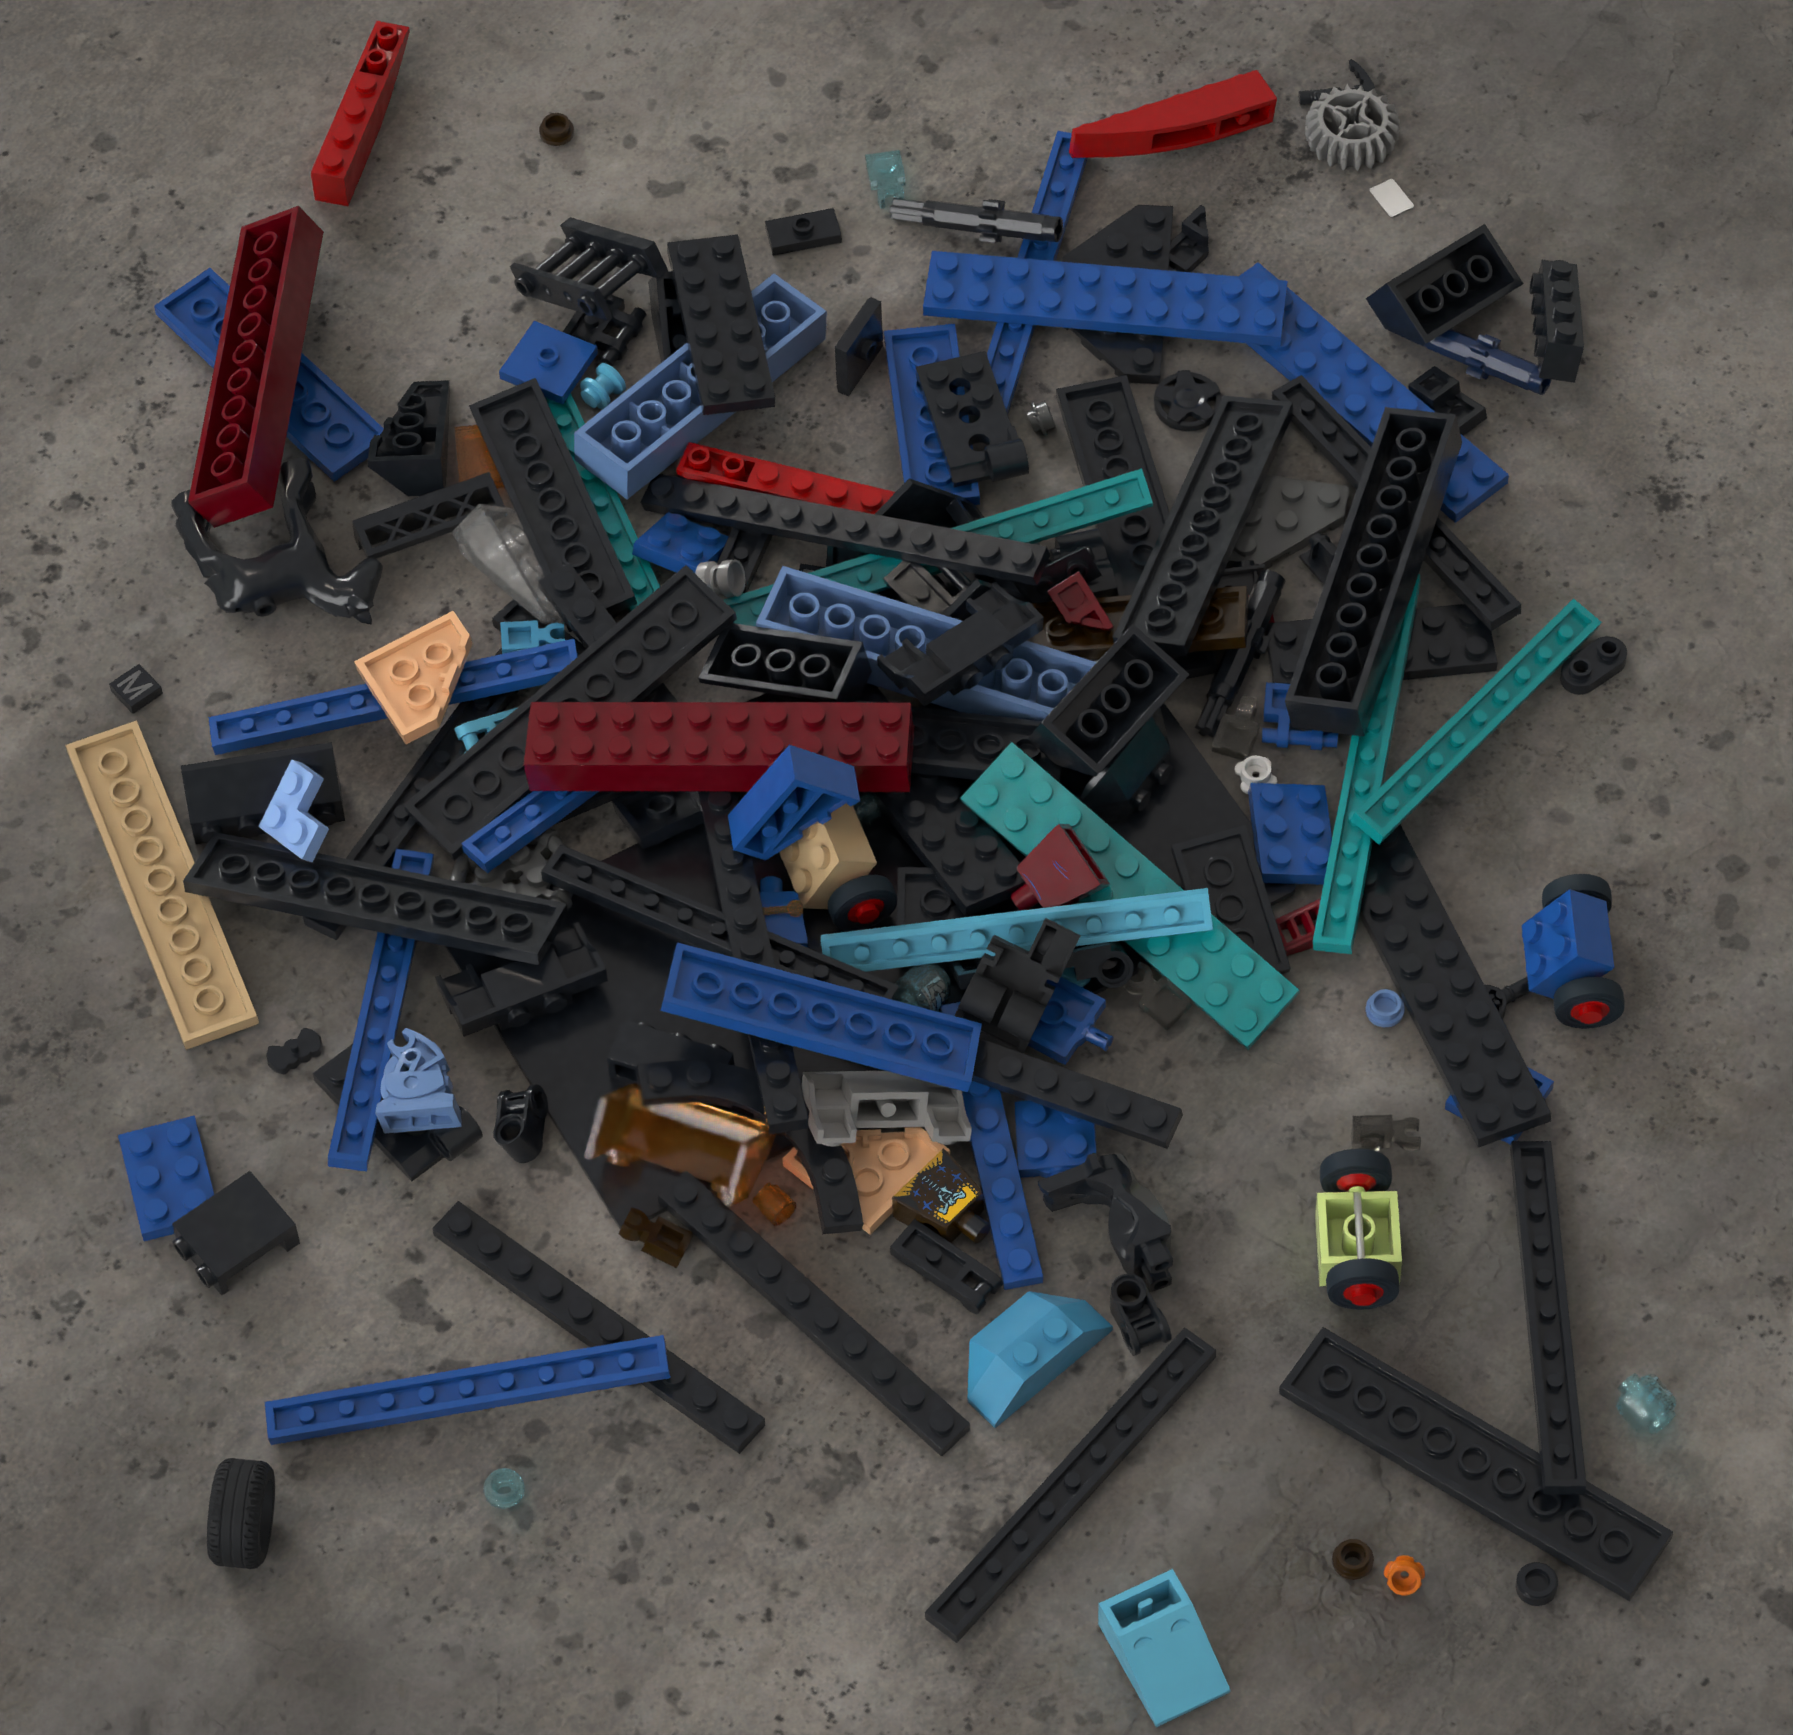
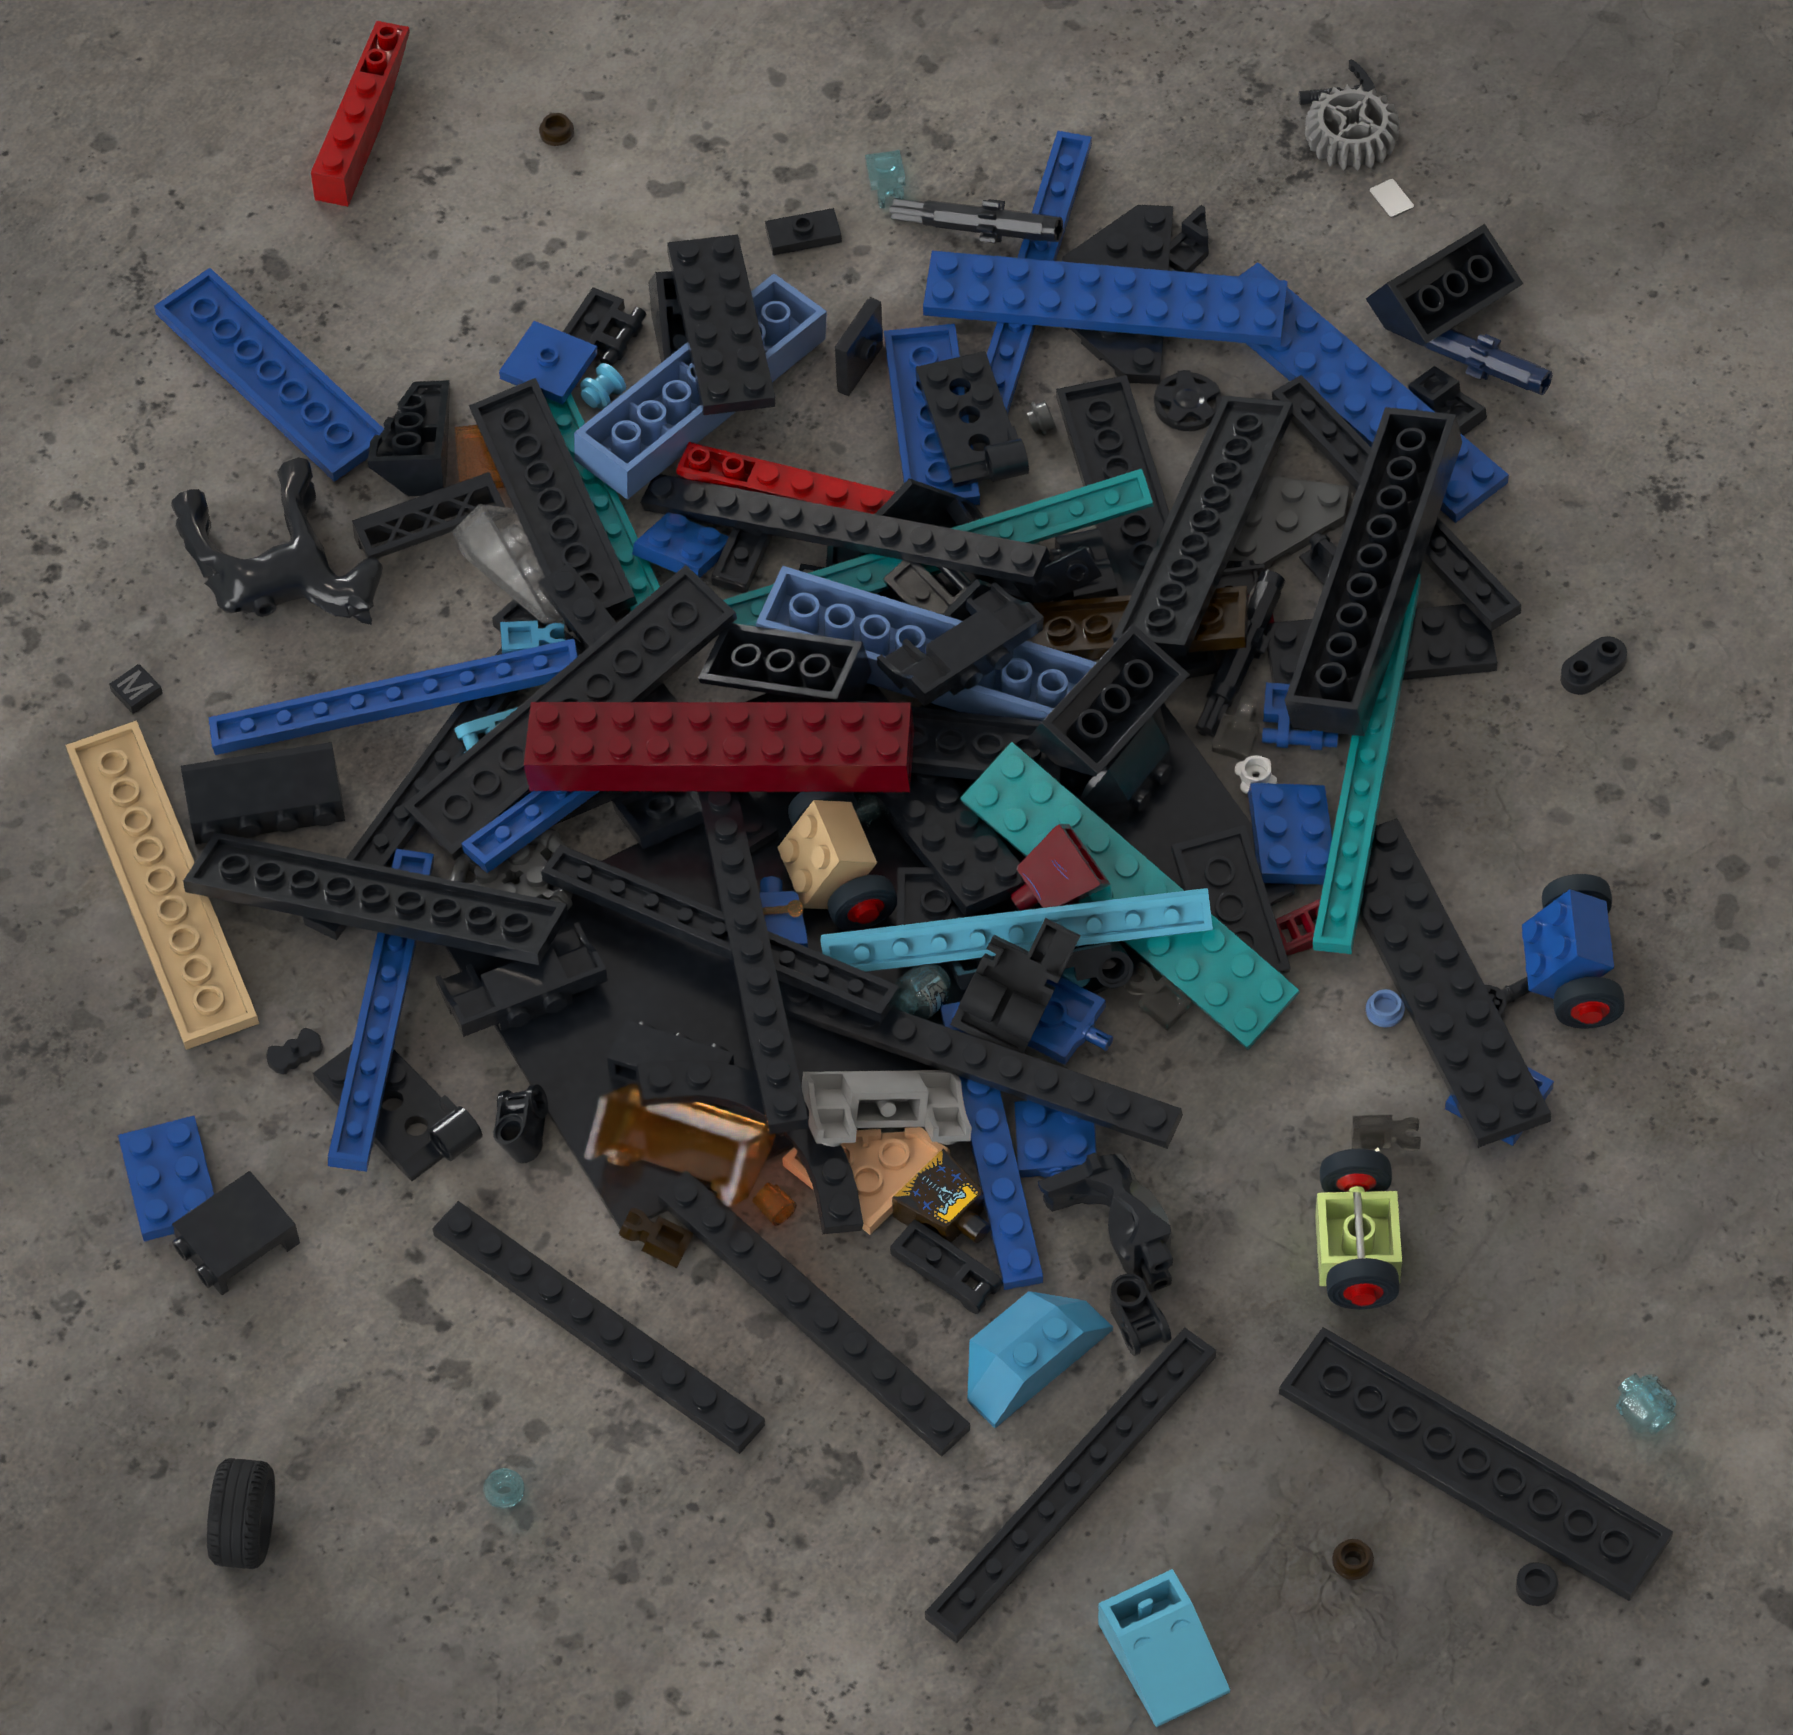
dark red brick [188,206,324,528] -> none
light blue plate [258,760,329,862] -> none
blue plate [265,1335,670,1445] -> none
light nougat plate [354,611,472,745] -> none
medium blue piece [375,1028,462,1133] -> none
black fence [509,217,668,321] -> none
blue plate [660,942,982,1092] -> none
light grey wheel [695,559,746,597] -> none
blue wedge [728,745,860,860] -> none
dark red slope [1047,571,1115,631] -> none
red slope [1069,70,1277,158] -> none
teal plate [1350,598,1602,844] -> none
orange plate [1384,1555,1425,1596] -> none
black plate [1510,1141,1587,1495] -> none
black brick [1529,259,1584,383] -> none

